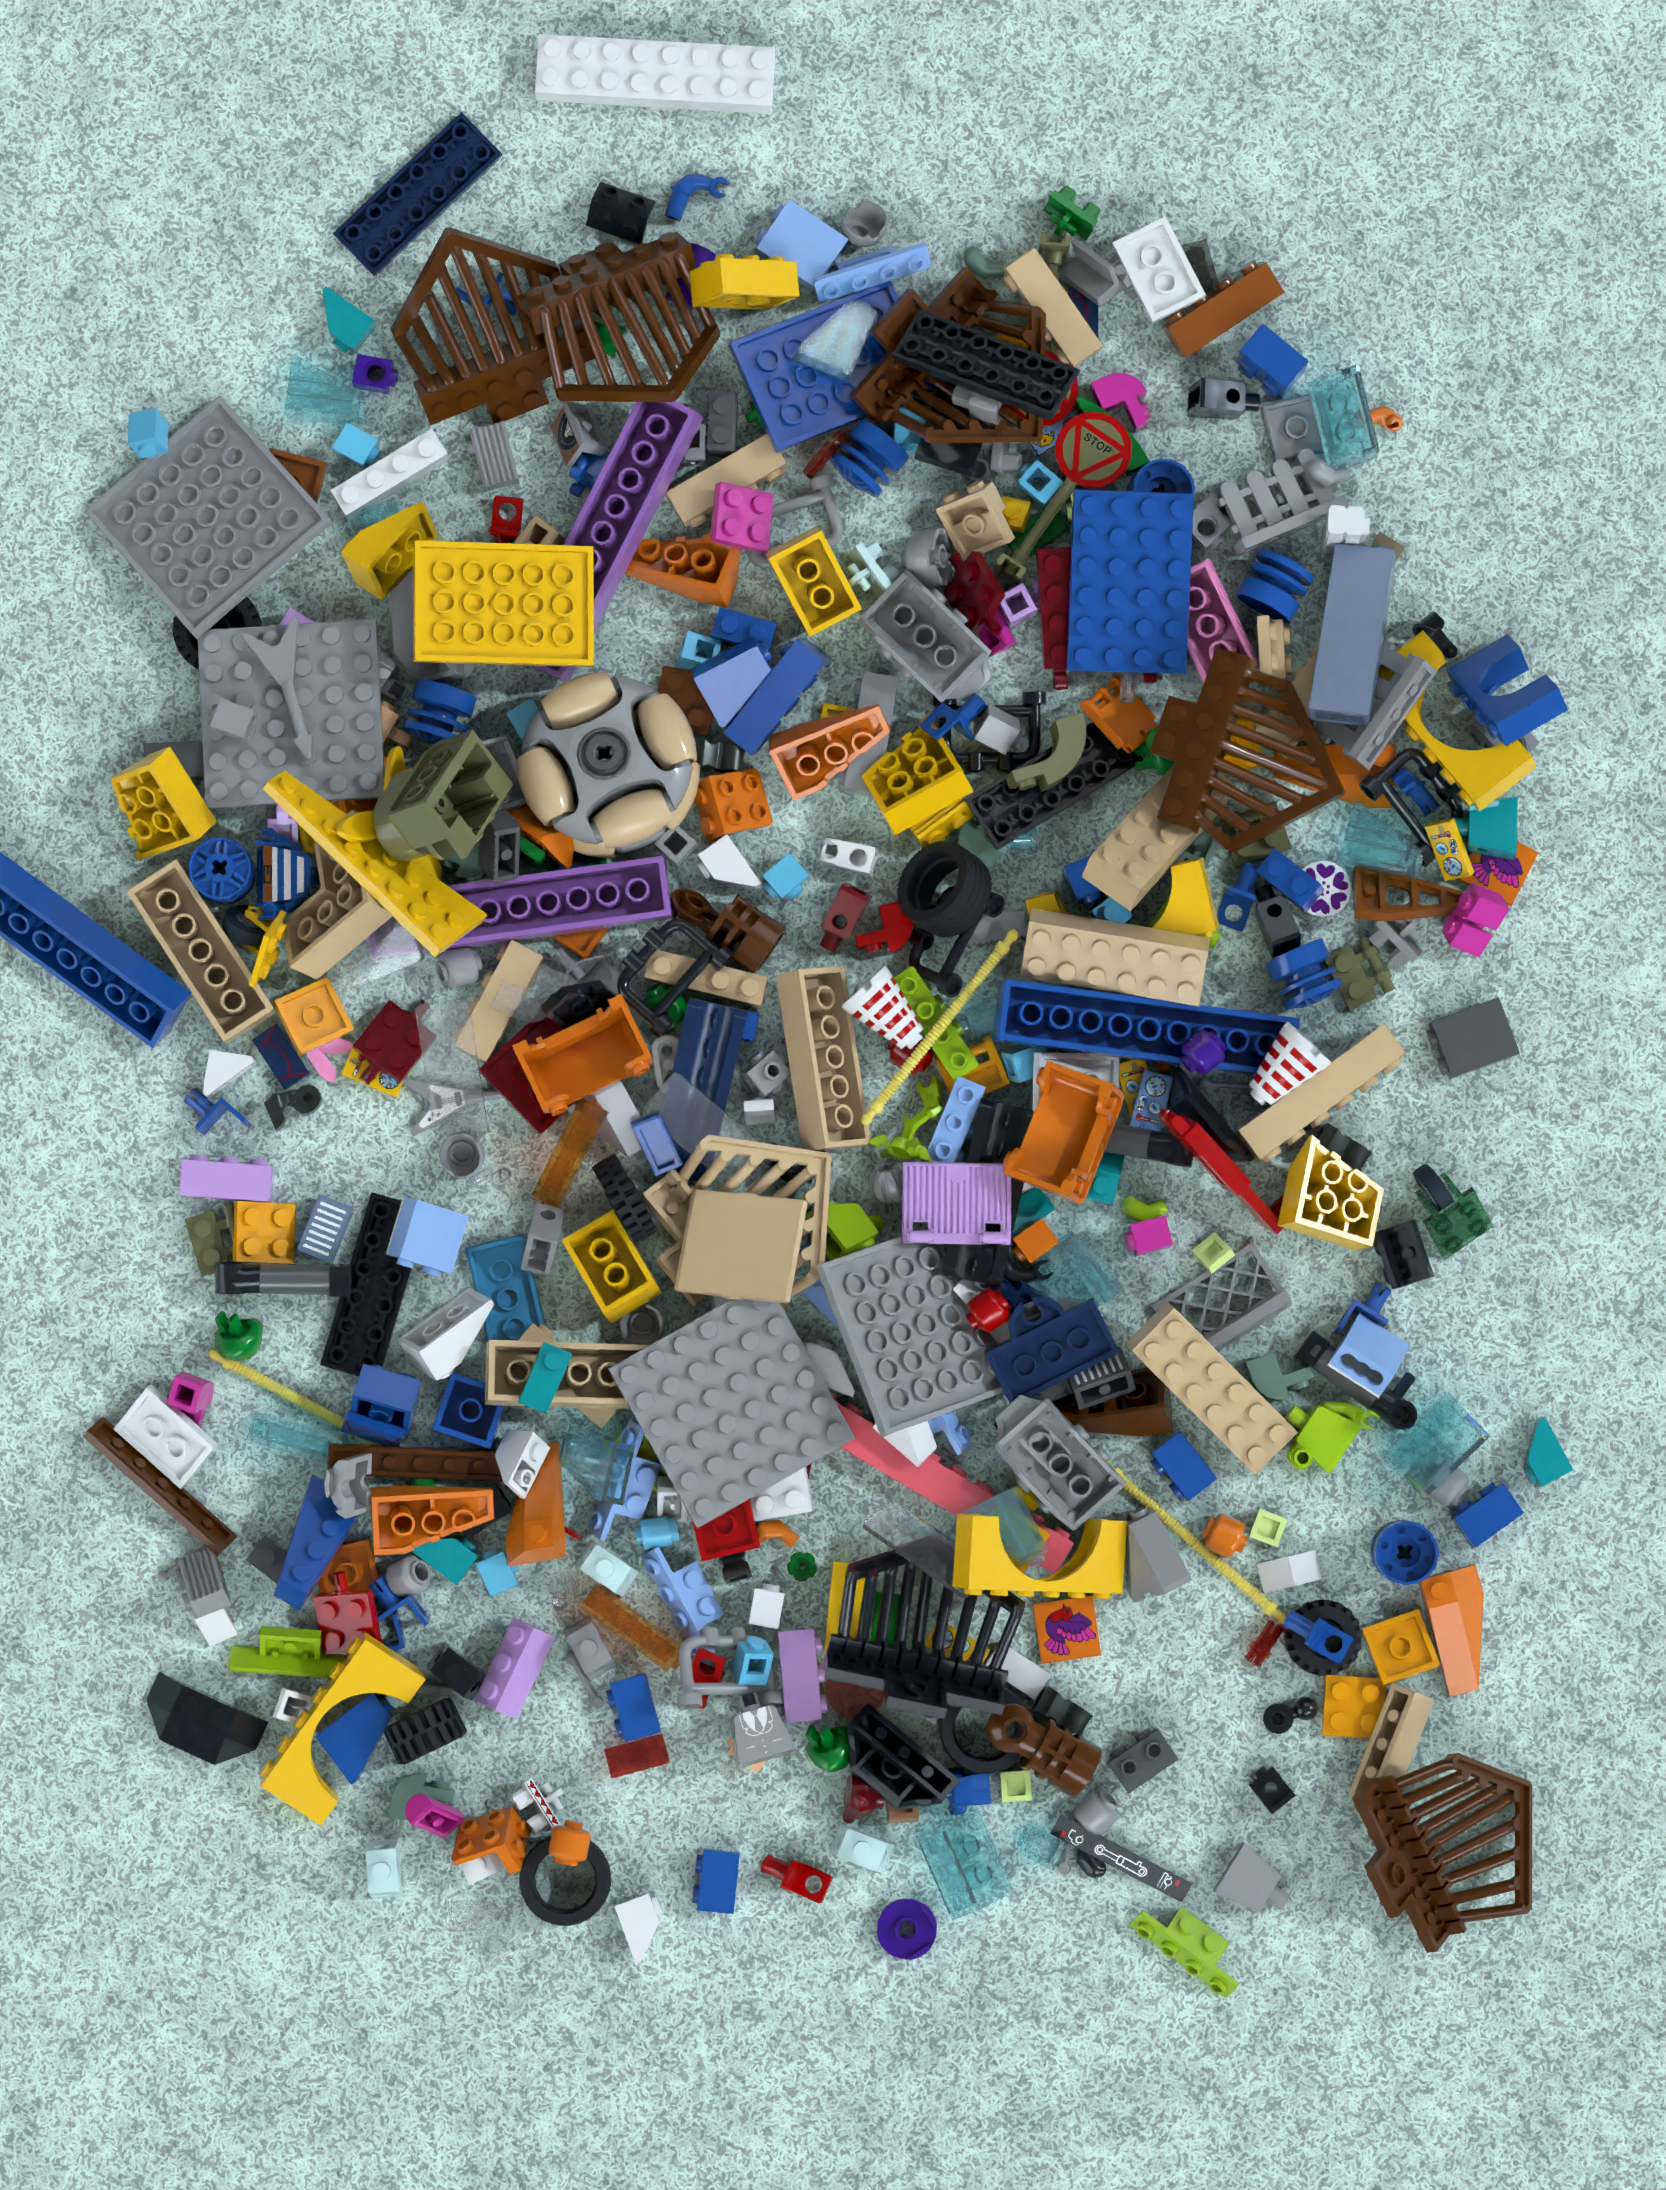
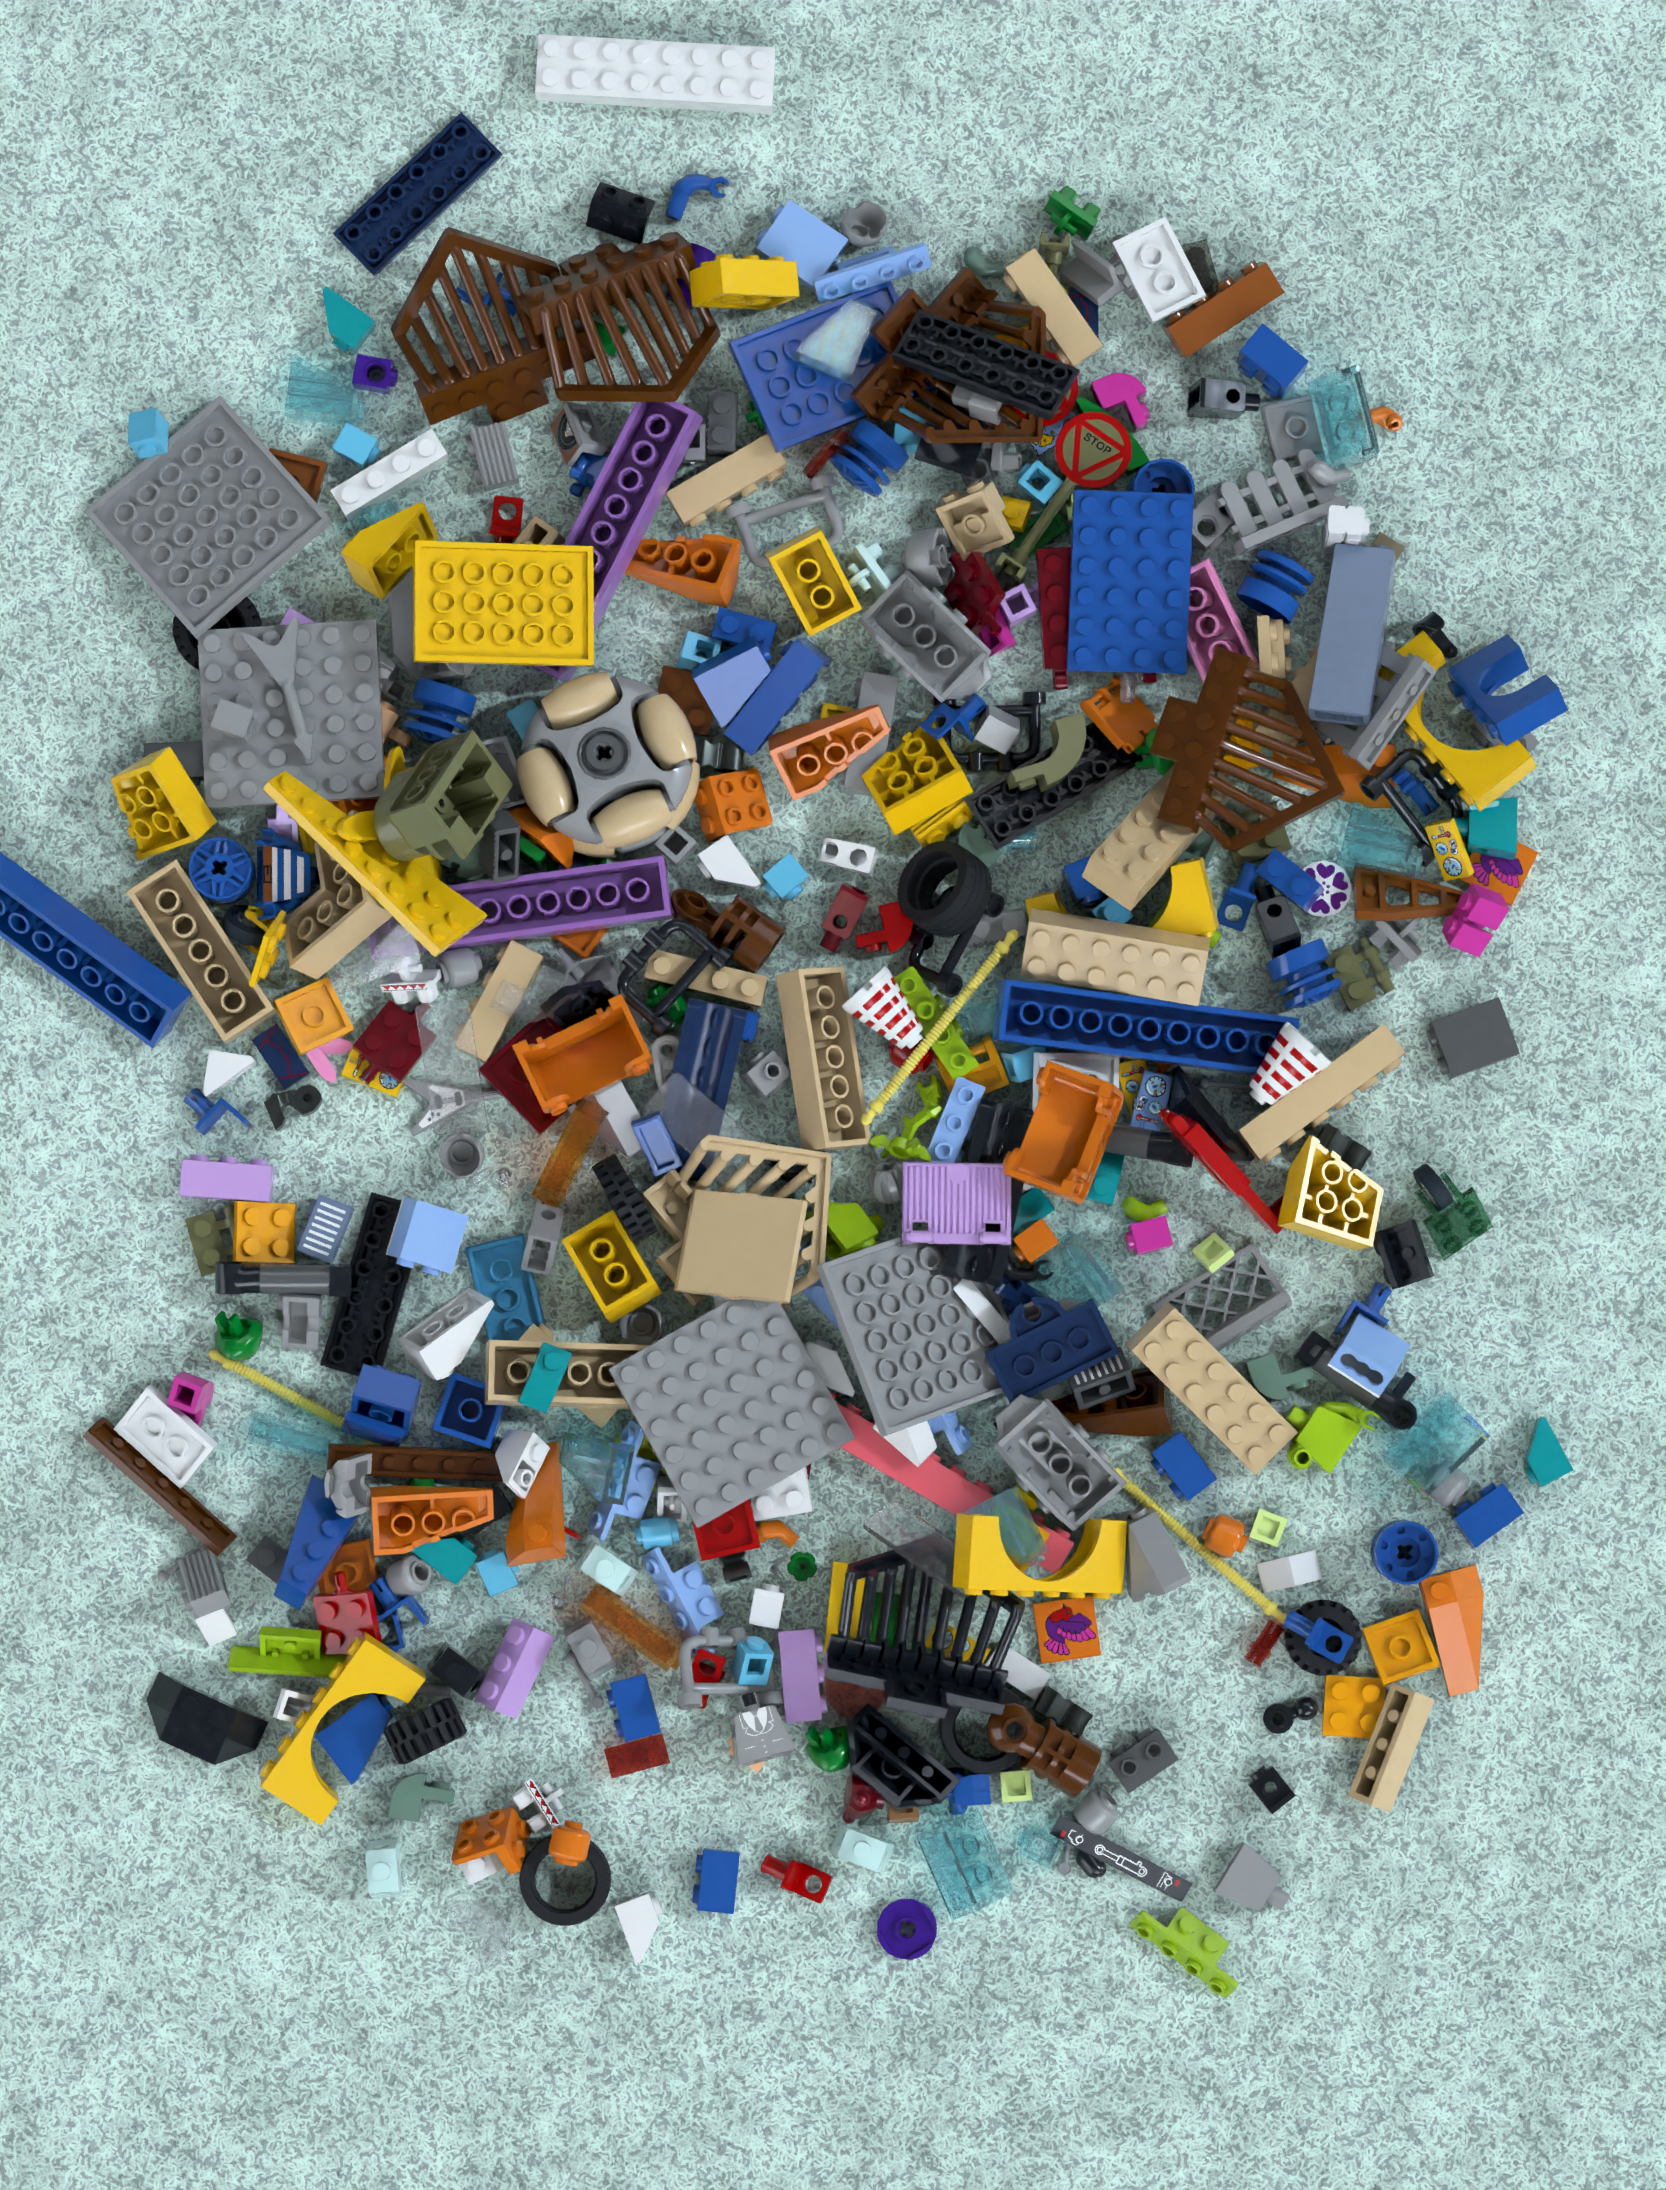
dark pink brick [405,1794,465,1838] -> none
dark pink plate [710,481,774,553] -> none
white plate [743,1097,775,1125] -> none
red head [965,1288,1012,1333] -> none
dark purple head [1180,1030,1226,1075] -> none
reddish brown plate [1352,1753,1532,1953] -> none
none -> light grey cylinder [277,1294,322,1350]
none -> white hips [380,955,442,1004]

